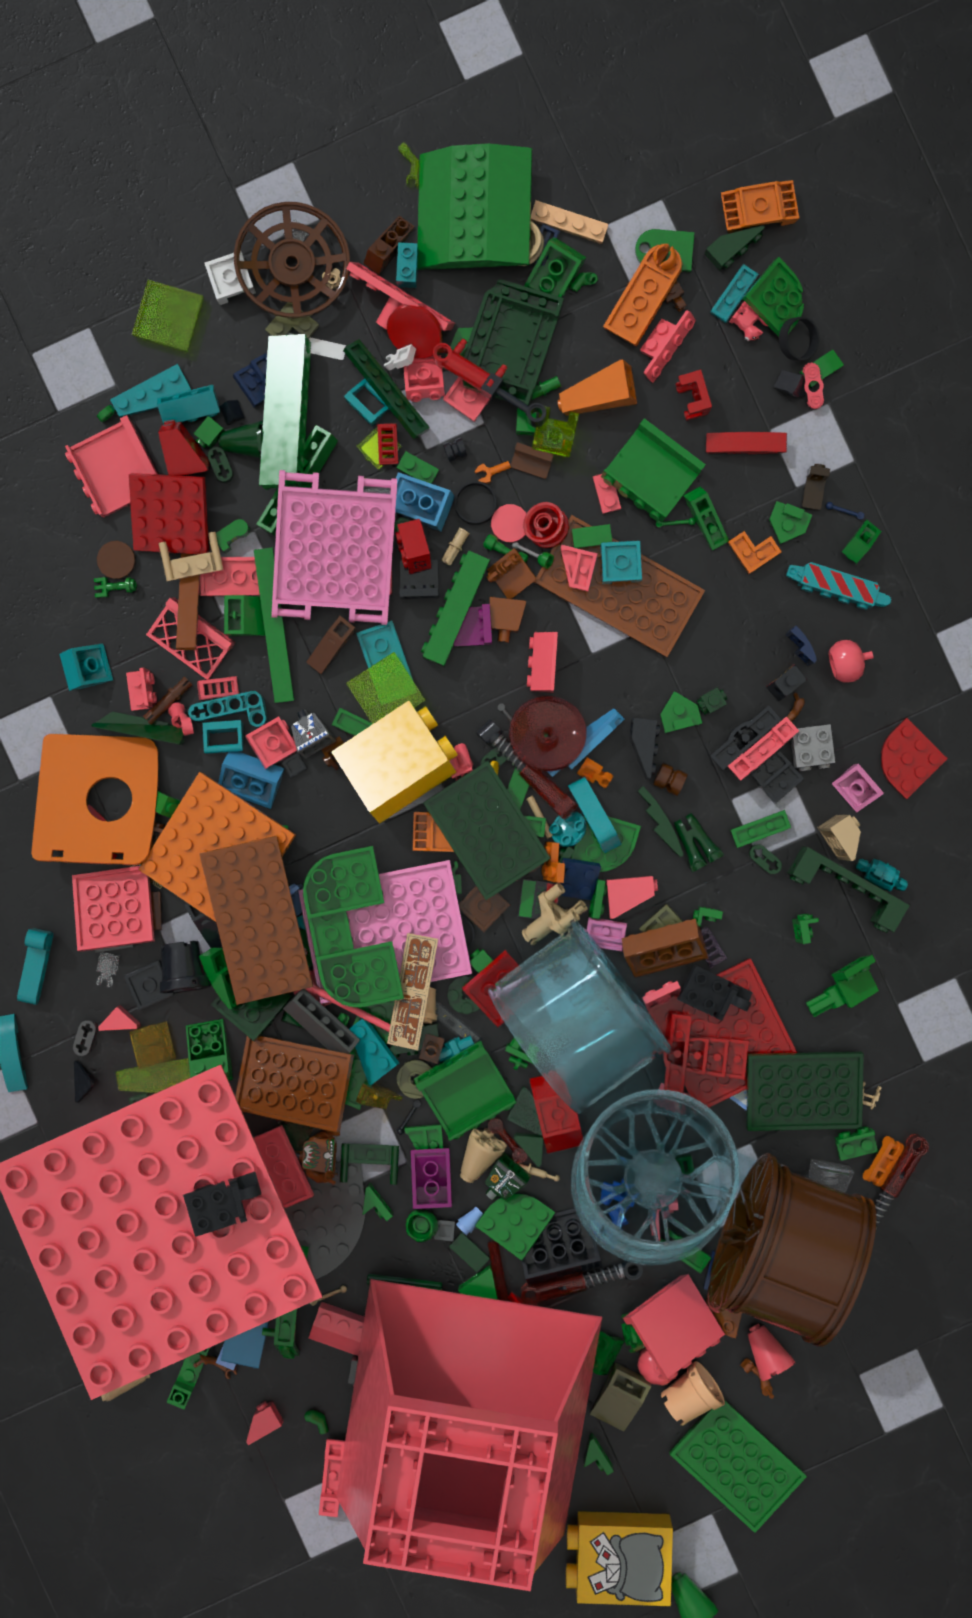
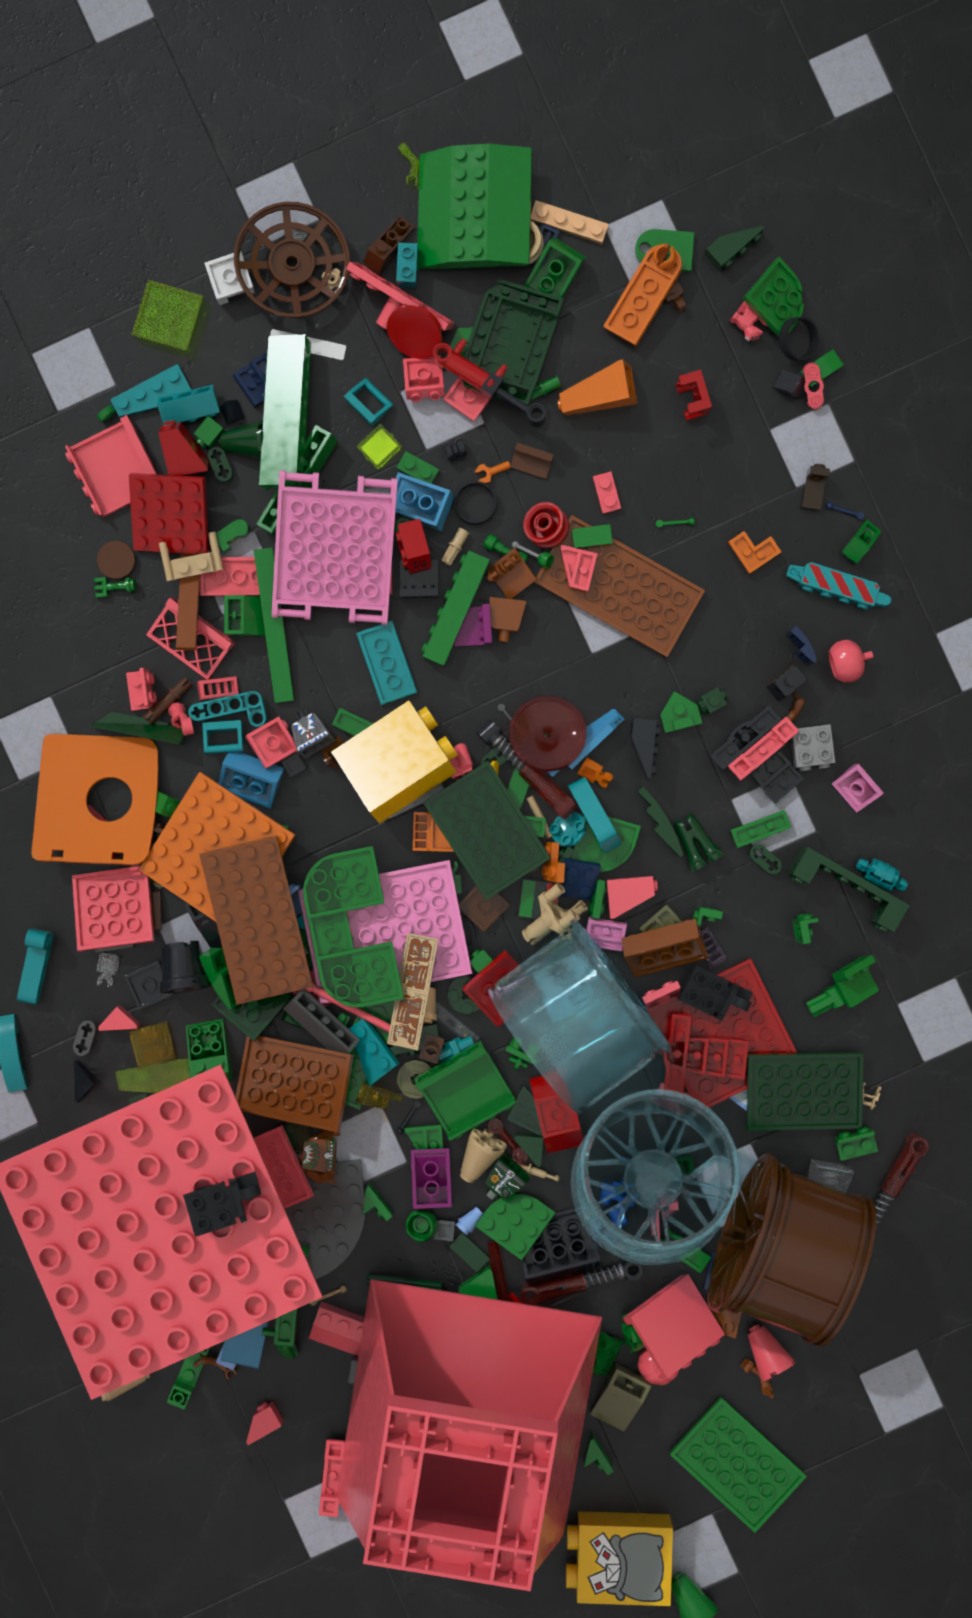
teal slope [59,643,113,691] -> none
olive plate [265,302,319,339] -> none
green arm [304,1410,329,1434] -> none
reddish brown slope [306,616,357,674] -> none
dark green plate [340,1143,399,1185] -> none
dark green plate [343,339,430,439] -> none
clear neon green plate [346,652,426,724] -> none
red slope [377,424,398,465] -> none
white plate [384,344,416,371] -> none
coral tile [491,504,526,543] -> none
green brick [516,408,536,436] -> none
coral slope [527,632,558,693] -> none
clear neon green panel [532,406,579,457] -> none
green arm [569,272,598,293] -> none
teal panel [600,541,642,584] -> none
green panel [601,418,706,522] -> none
coral bracket [640,310,696,383] -> none
reddish brown wheel [653,762,688,796] -> none
light nougat piece [661,1361,725,1426] -> none
green slope [684,487,729,550] -> none
red slope [706,432,787,455] -> none
teal tile [710,264,759,323] -> none
orange plate [721,180,799,234] -> none
green plate [769,501,812,544] -> none
tan slope [817,815,861,861] -> none
orange plate [863,1136,904,1187] -> none
red plate [881,718,947,799] -> none

